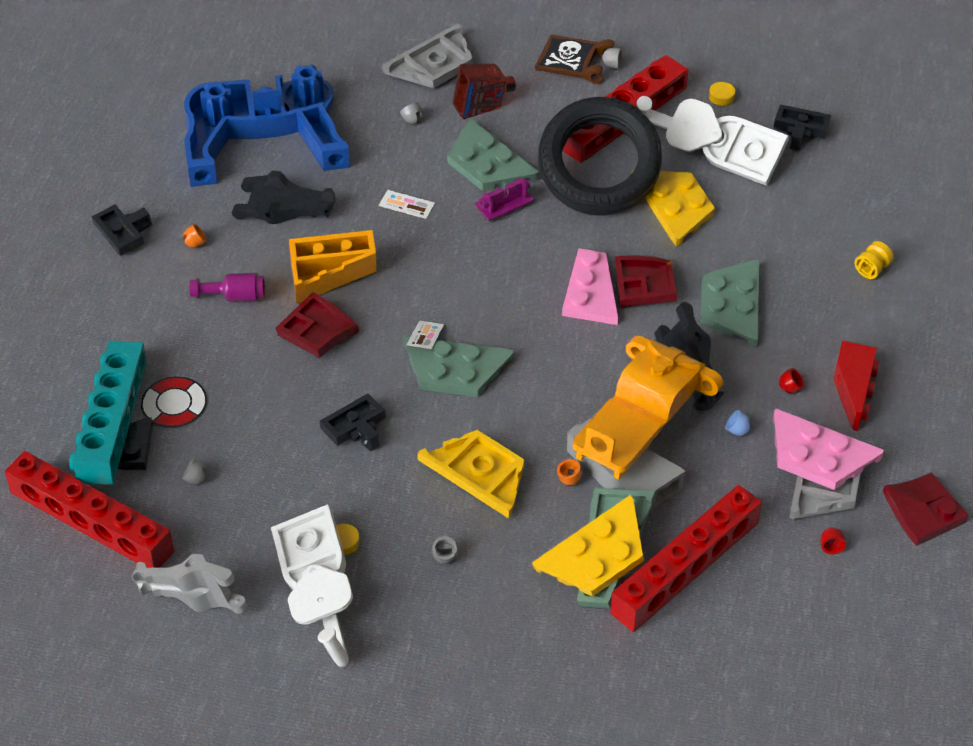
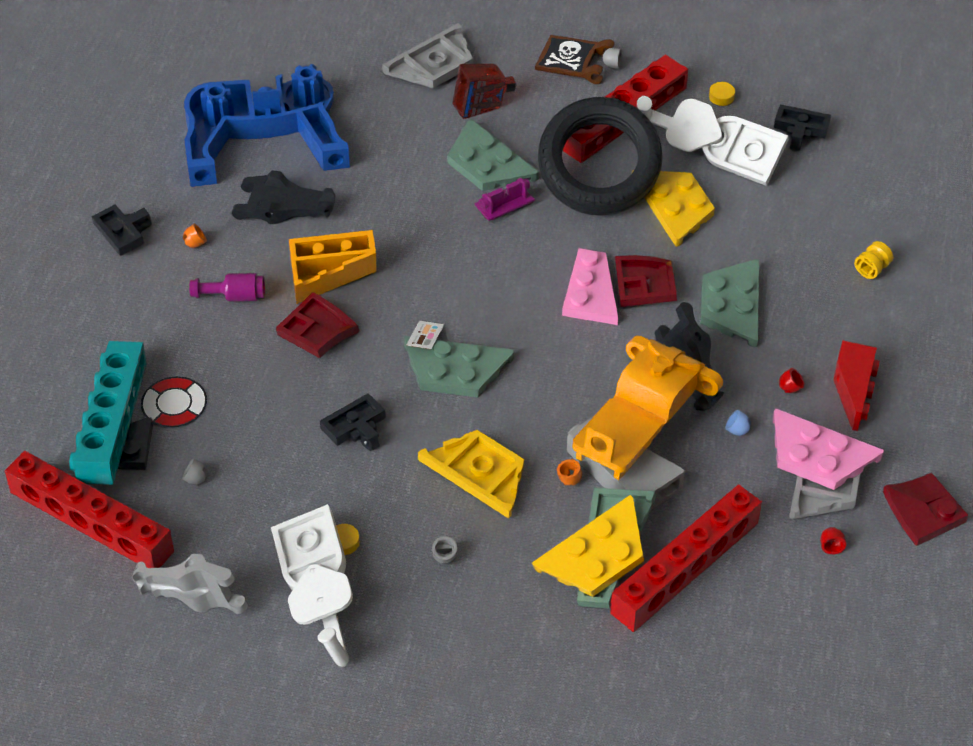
white sticker [378,190,435,219] -> none
light grey hinge [400,102,423,124] -> none

